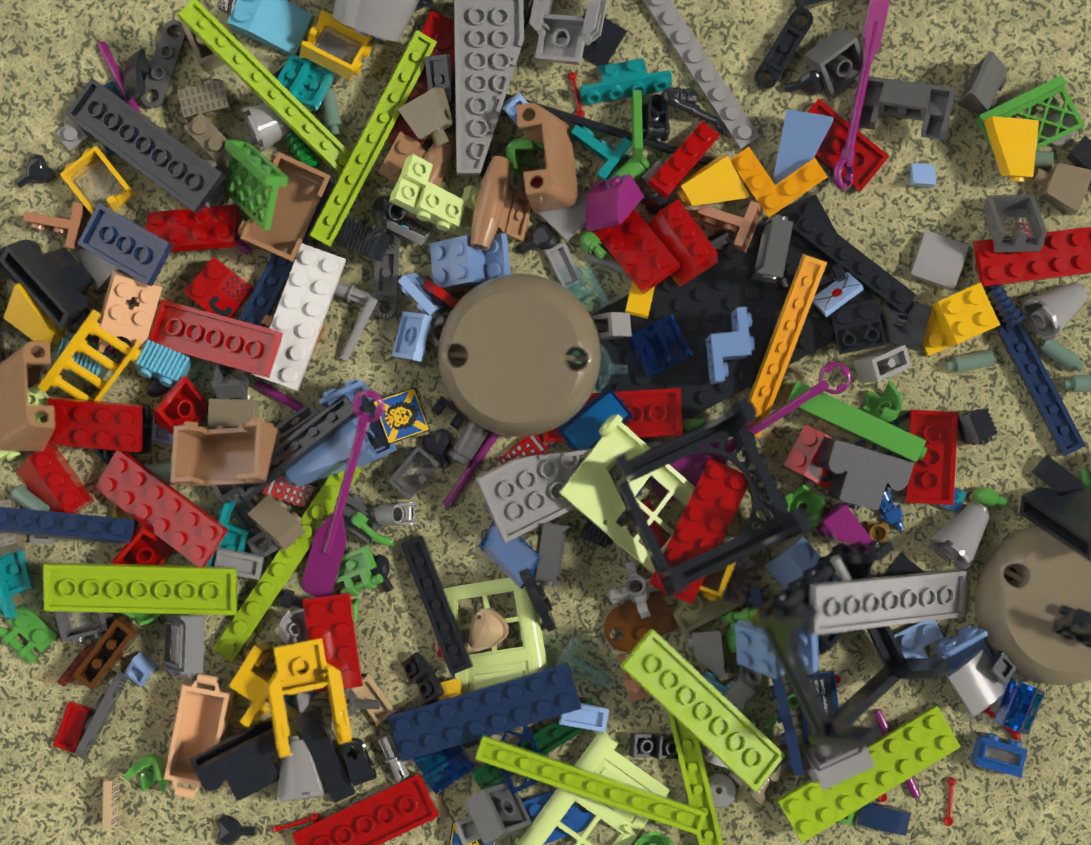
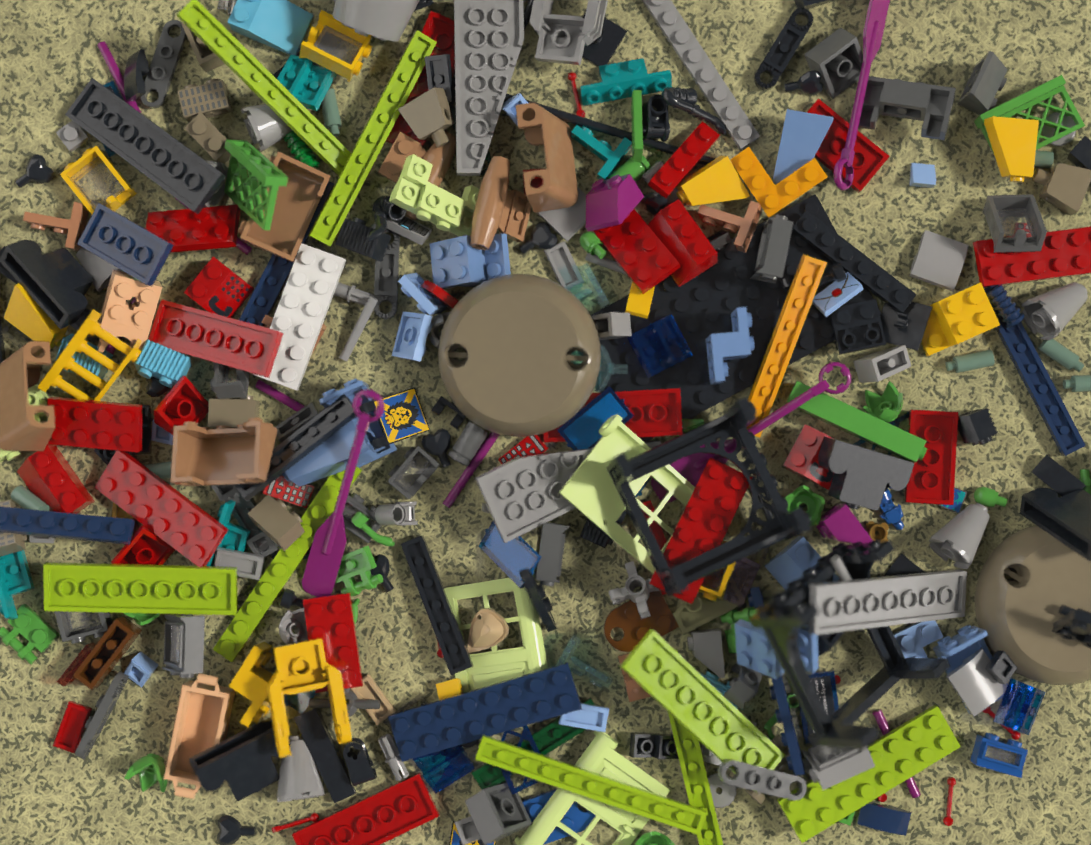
tan tile [102,777,118,829] -> none
black slope [402,652,445,704] -> none
bright green piece [505,138,545,180] -> none
none -> plate [718,759,807,801]

